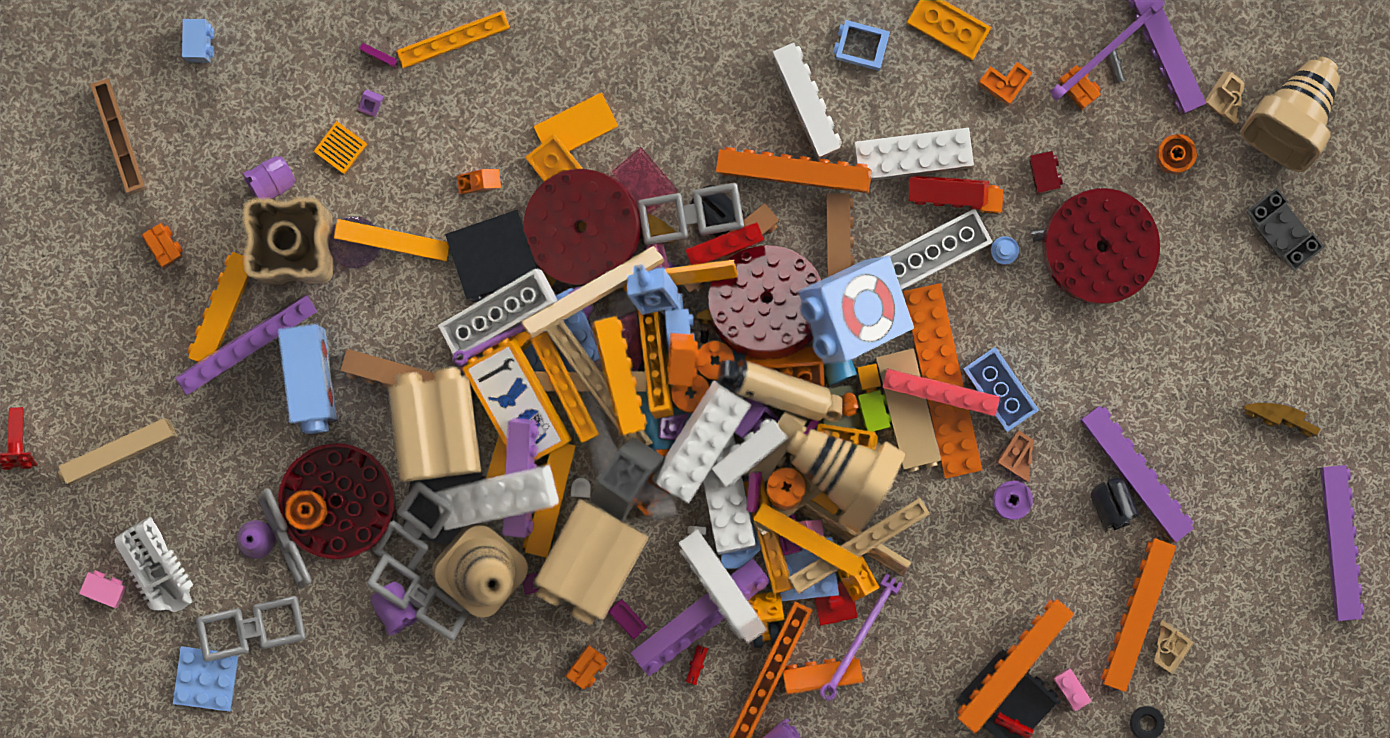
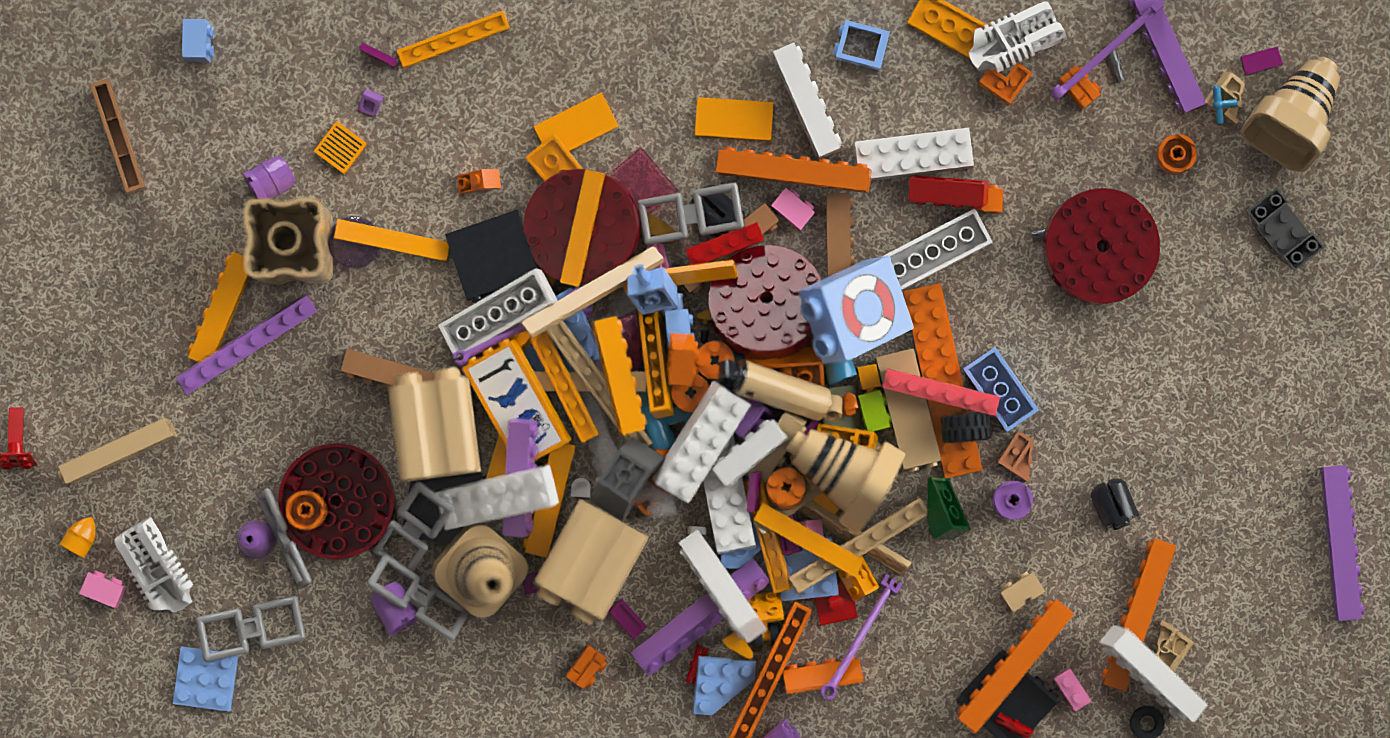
orange brick [141,223,183,269] -> none
light blue brick [278,324,337,434] -> none
medium lavender piece [659,414,687,441] -> none
light blue plate [990,236,1019,265] -> none
dark red brick [1028,151,1063,195] -> none
medium lavender brick [1080,406,1194,543] -> none
pearl gold slope [1242,403,1320,438] -> none
none -> light orange helmet [59,517,96,559]
none -> light orange tile [560,169,605,287]
none -> light blue plate [692,656,757,715]
none -> light orange tile [695,97,773,141]
none -> light orange tile [722,632,753,659]
none -> bright pink brick [771,188,815,231]
none -> dark green slope [927,477,971,540]
none -> black tyre [941,413,991,443]
none -> white connector [969,2,1067,73]
none -> tan brick [999,571,1046,612]
none -> white brick [1099,625,1208,723]
none -> dark azure piece [1213,86,1238,124]
none -> magenta tile [1240,46,1283,76]

